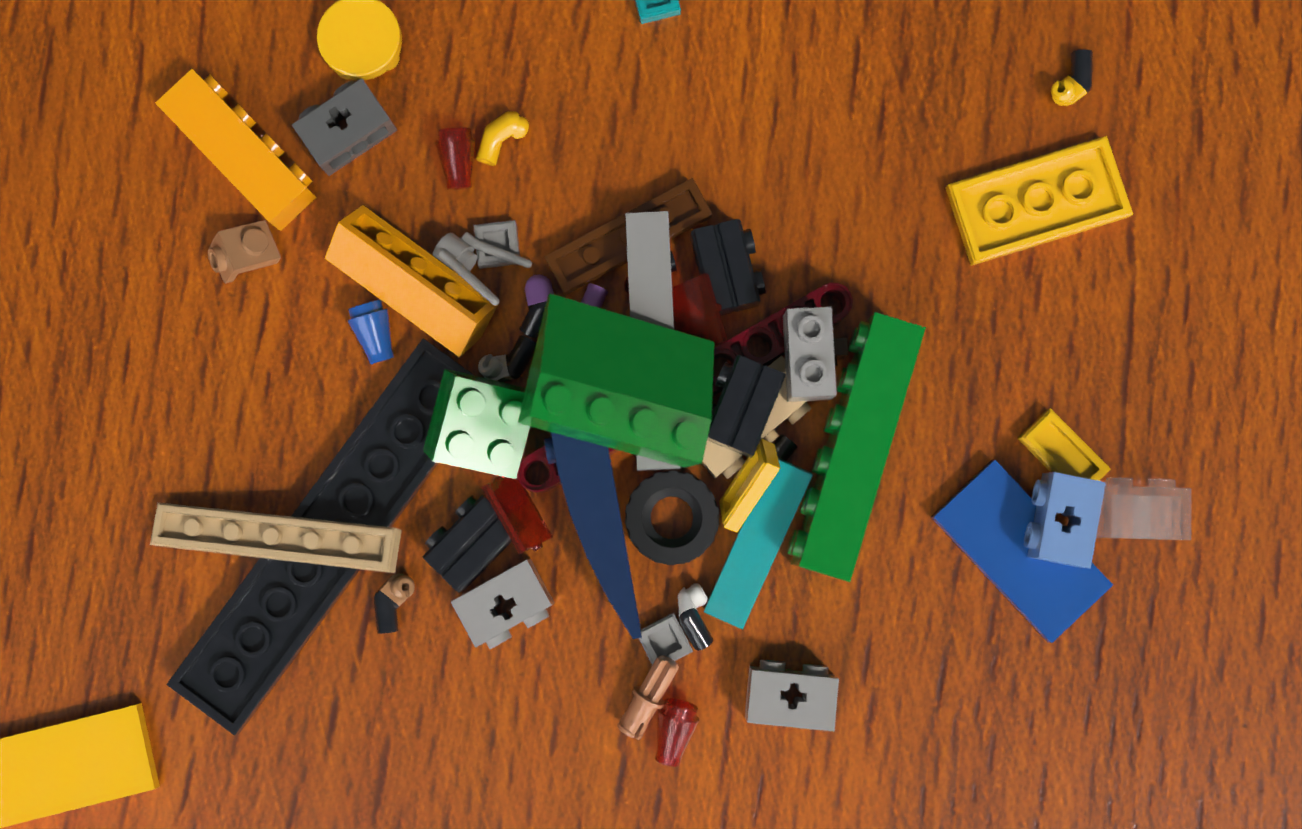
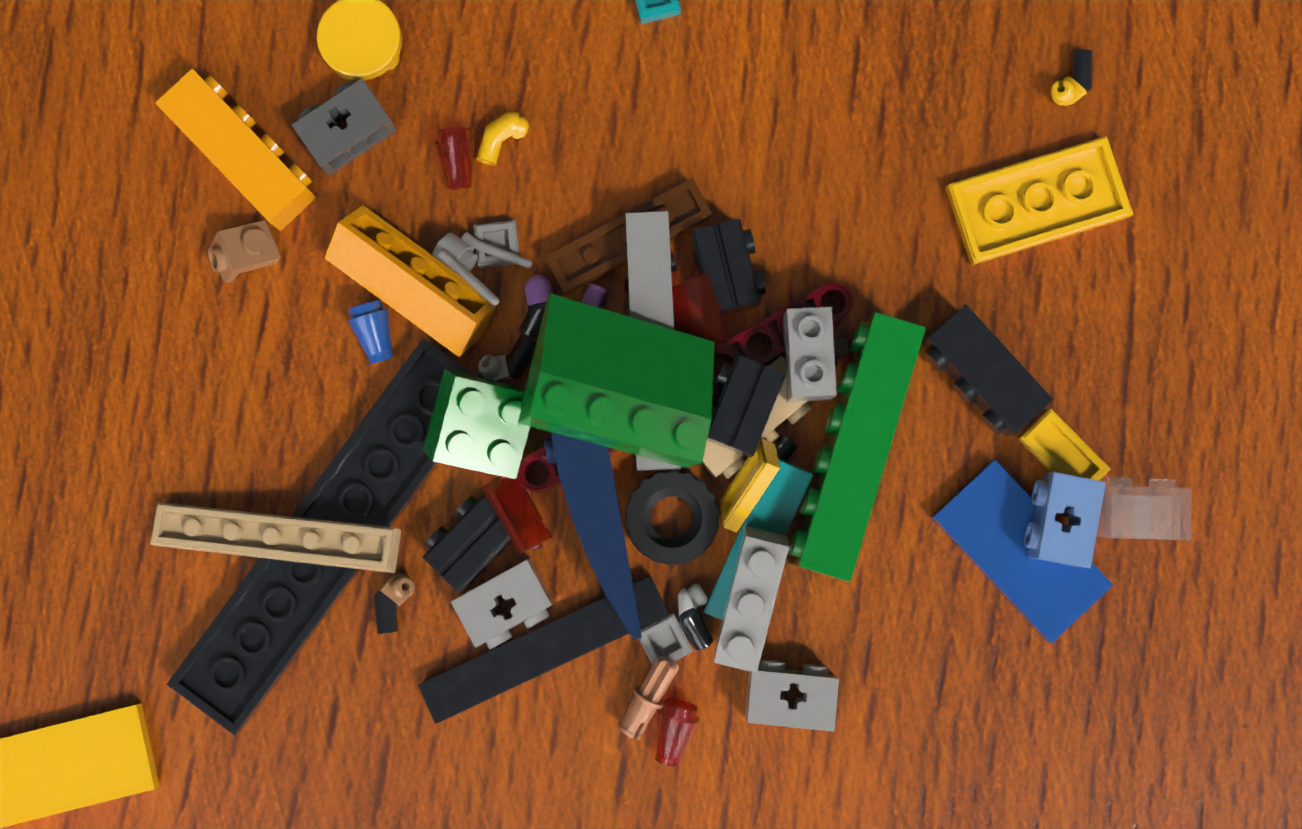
none -> black tile [418,576,669,724]
none -> light grey brick [714,526,789,673]
none -> black brick [921,304,1053,437]

